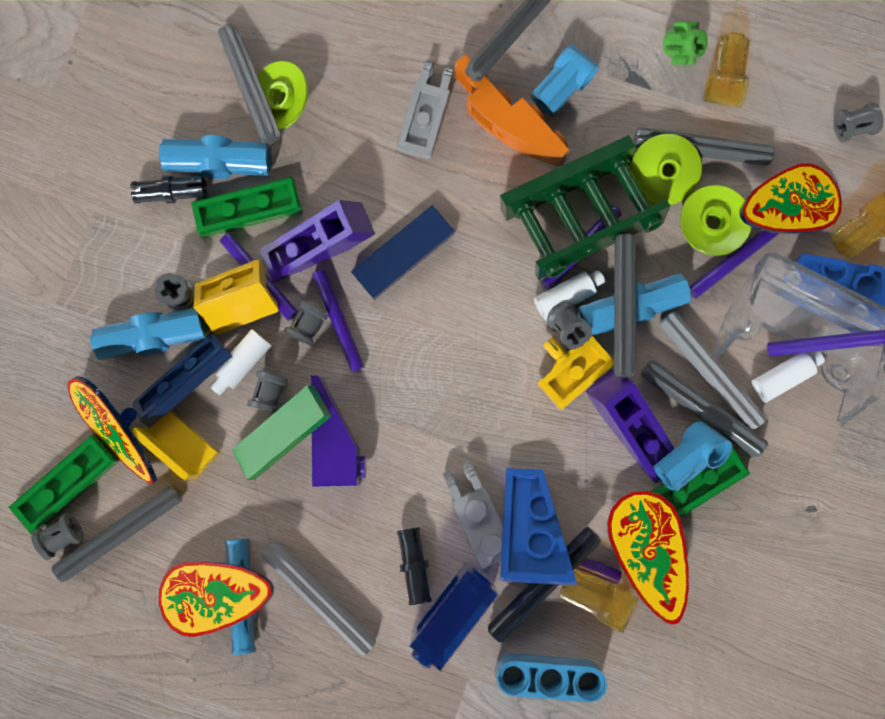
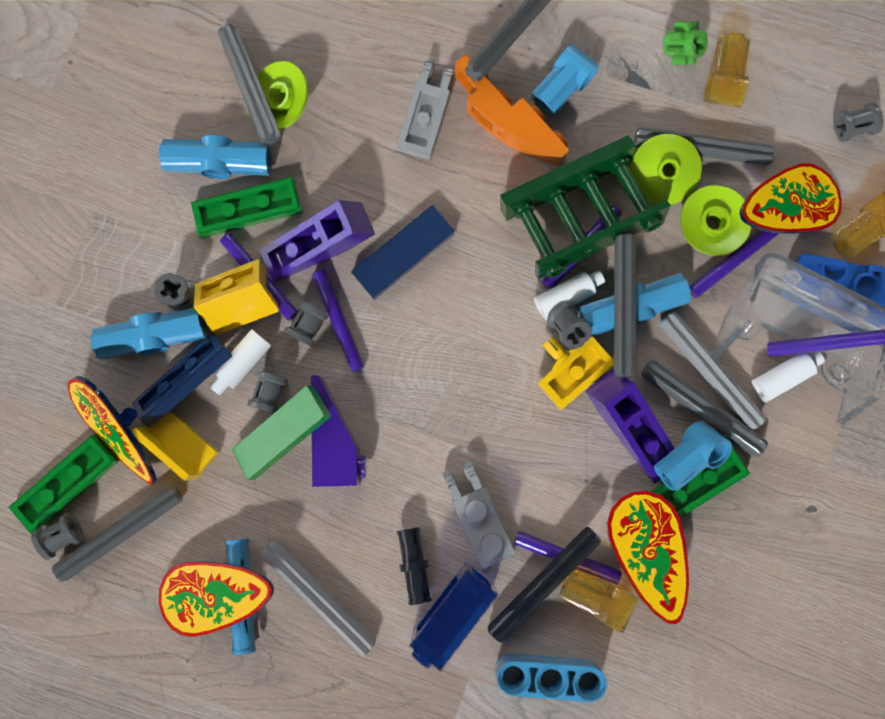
black pin [130,175,207,204] -> none
blue wing [500,468,577,586] -> none

